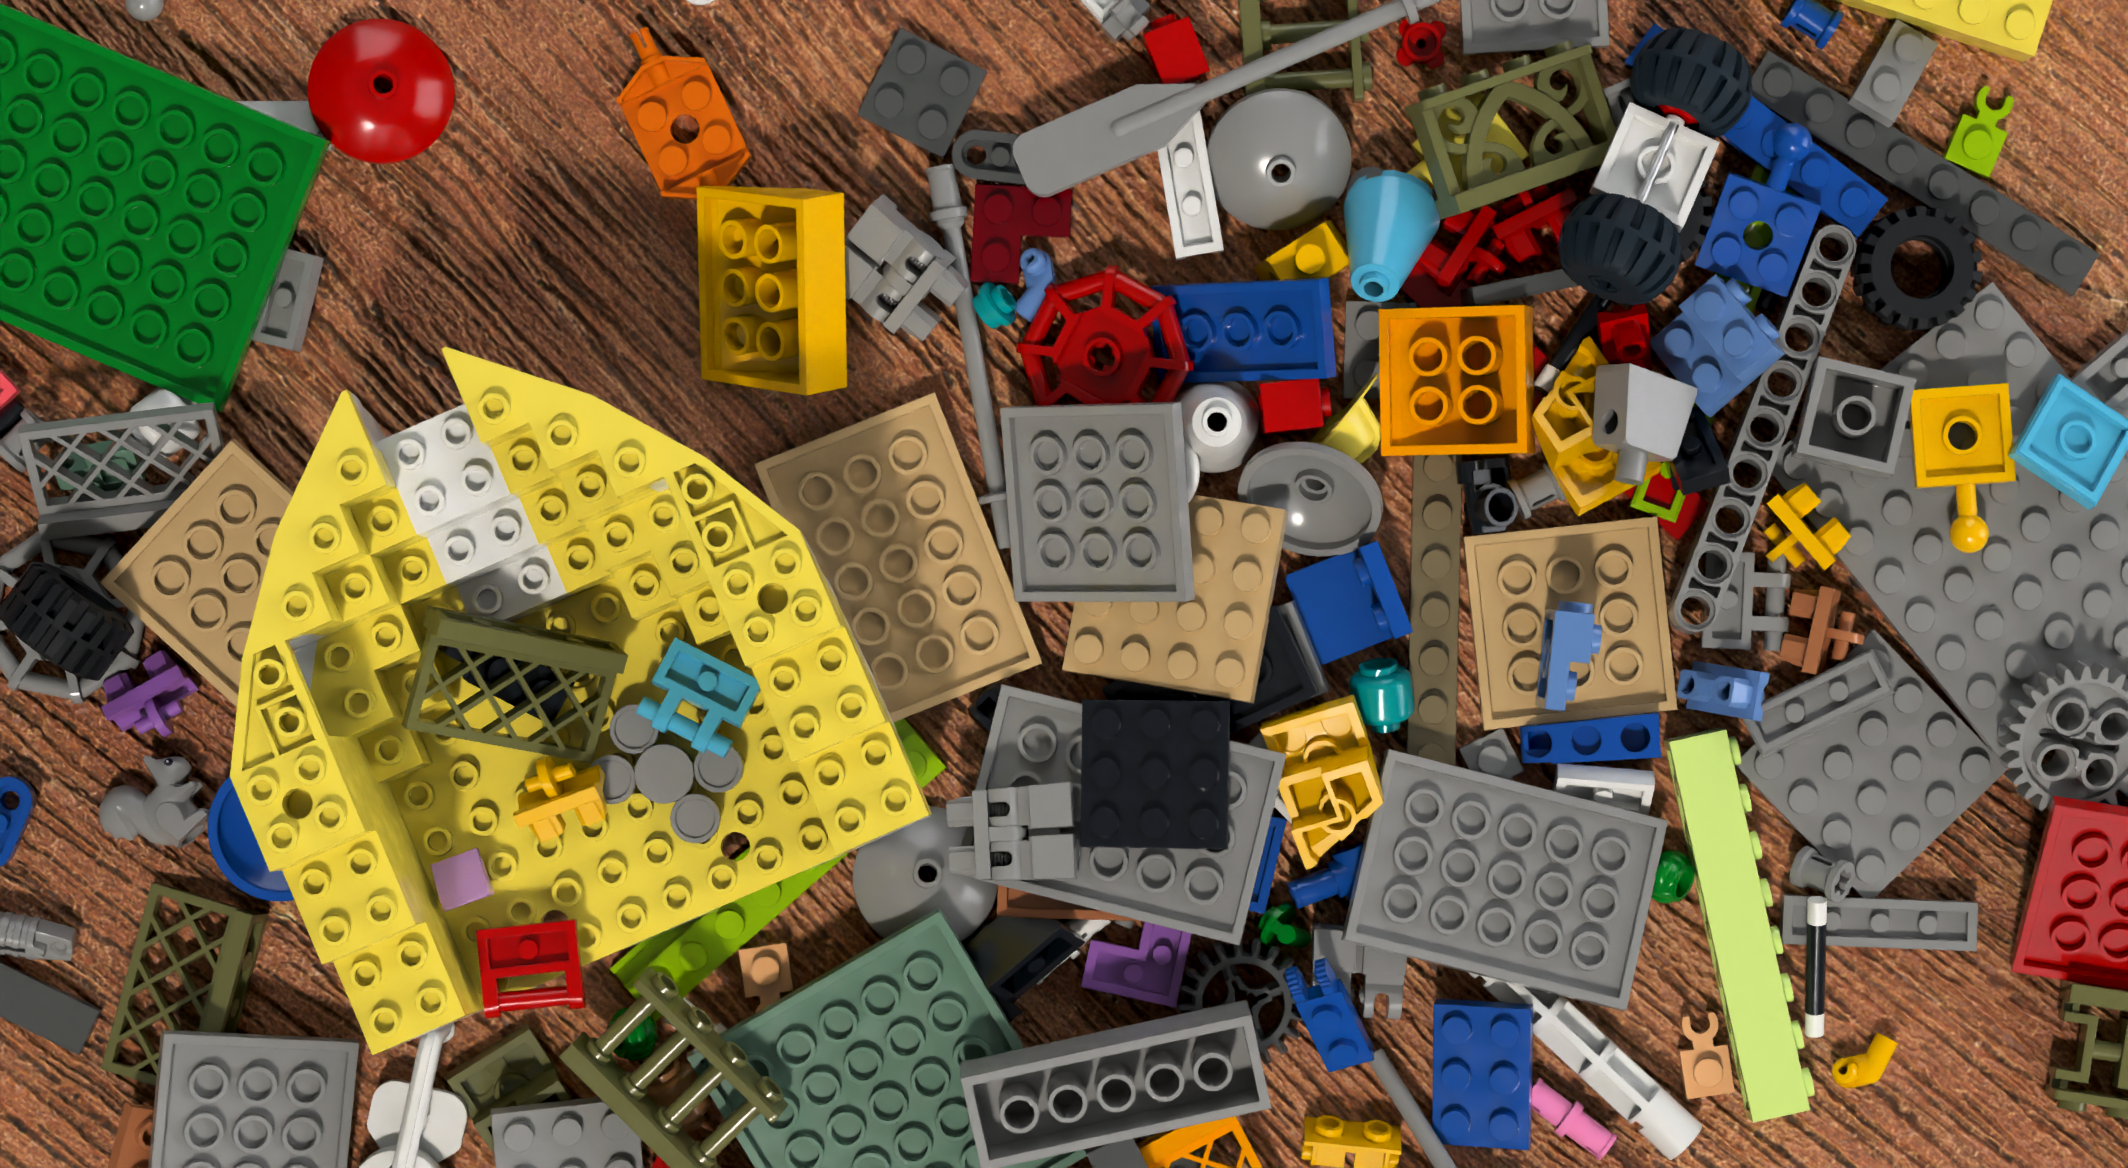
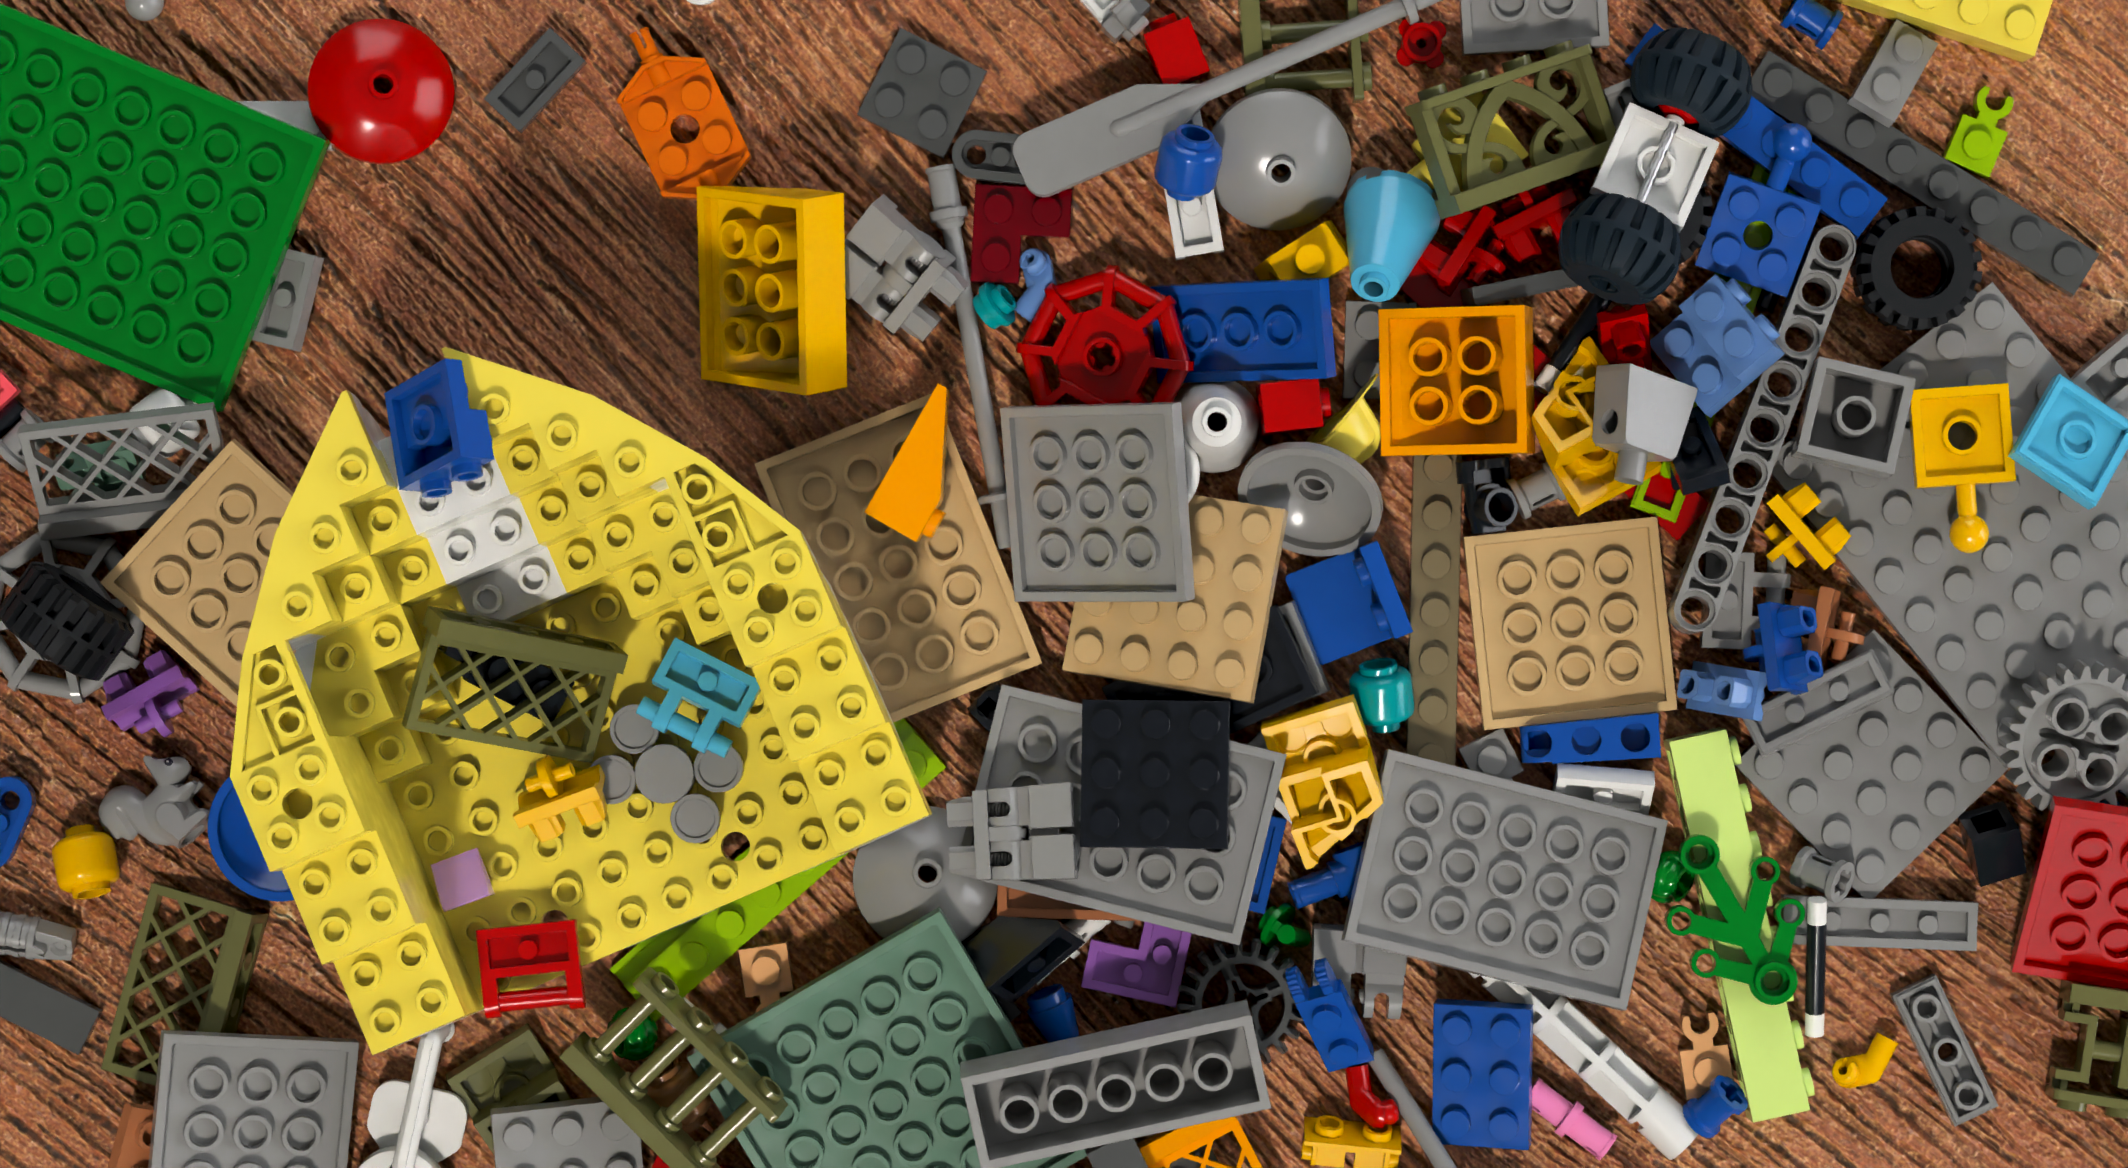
medium blue plate [1535,600,1602,711] -> none
none -> yellow head [52,824,120,900]
none -> blue plate [384,358,494,498]
none -> dark grey plate [484,28,587,133]
none -> light orange slope [864,383,949,542]
none -> blue cone [1027,984,1079,1043]
none -> blue head [1154,124,1222,201]
none -> red arm [1344,1064,1399,1129]
none -> green plant [1664,834,1805,1005]
none -> blue bush [1683,1075,1748,1138]
none -> blue hips [1743,602,1824,695]
none -> light grey tile [1889,974,1999,1127]
none -> black brick [1958,801,2027,887]

